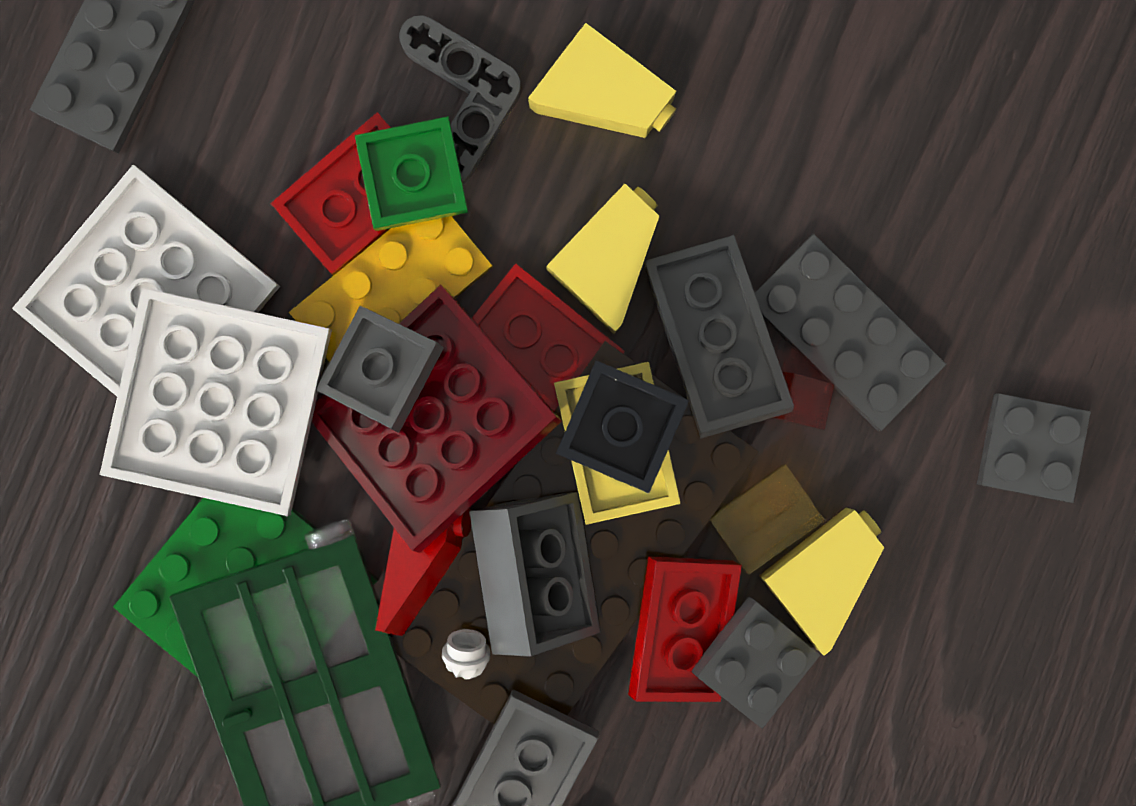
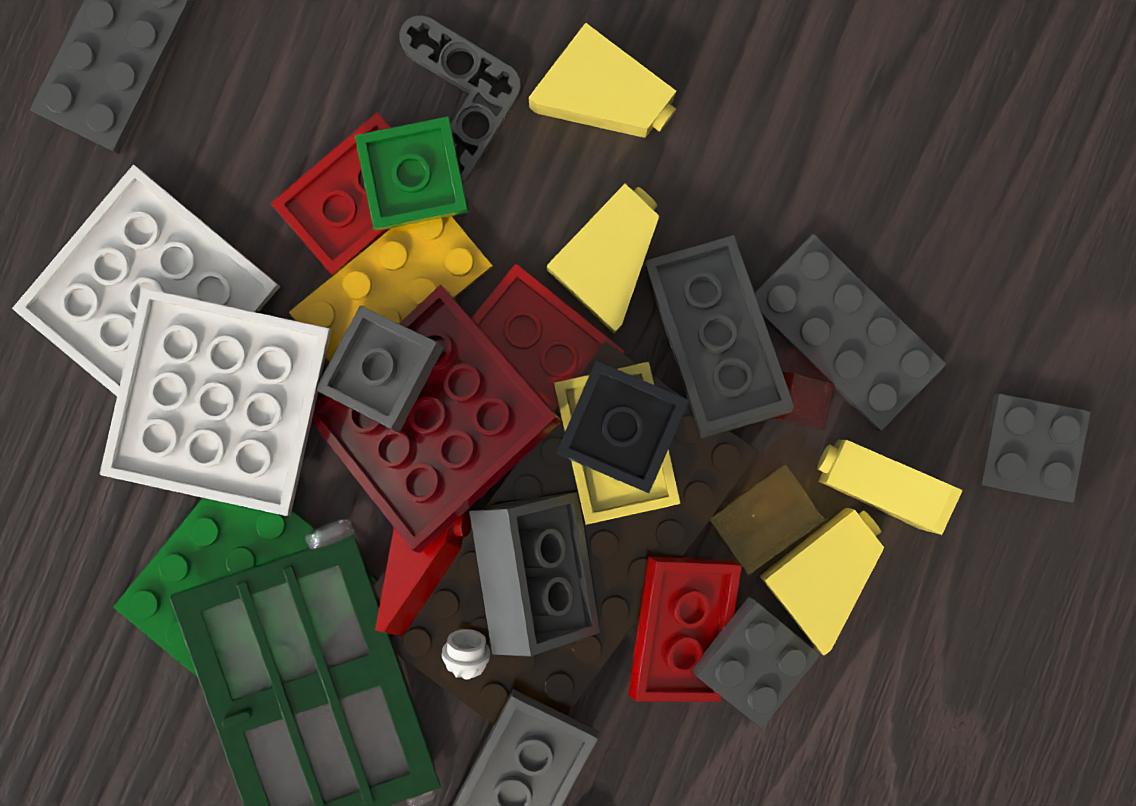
none -> light yellow slope [817,440,963,535]

